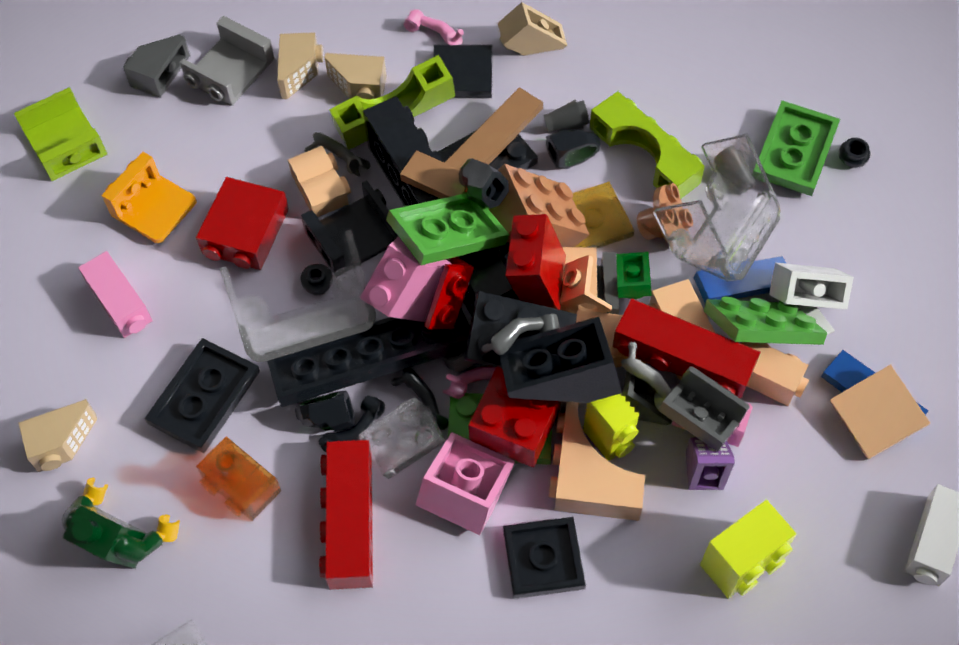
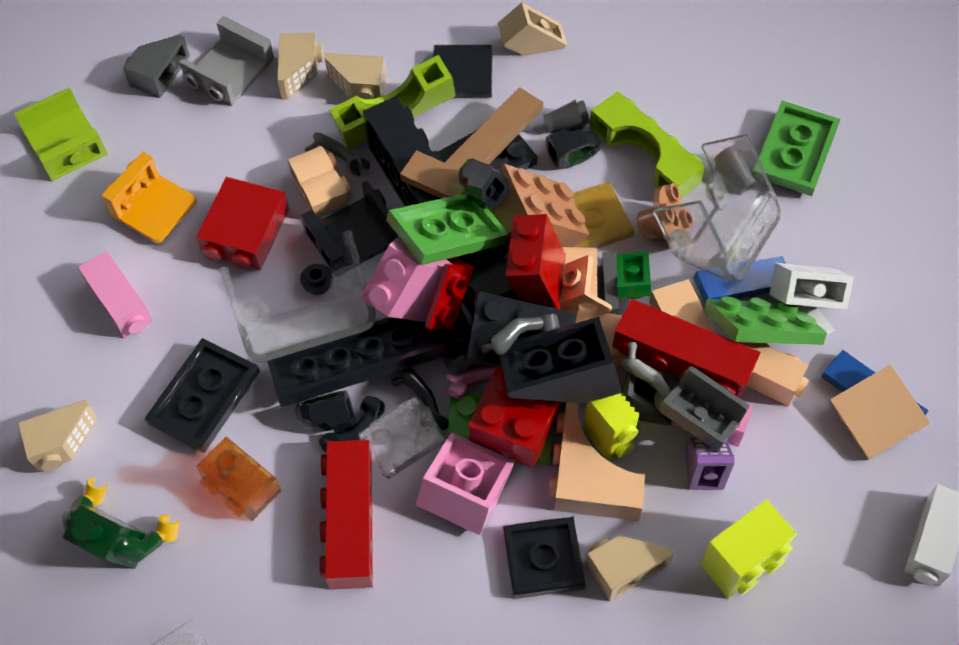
bright pink piece [404,9,464,45] -> none
black plate [838,138,871,167] -> none
none -> tan slope [586,536,674,601]

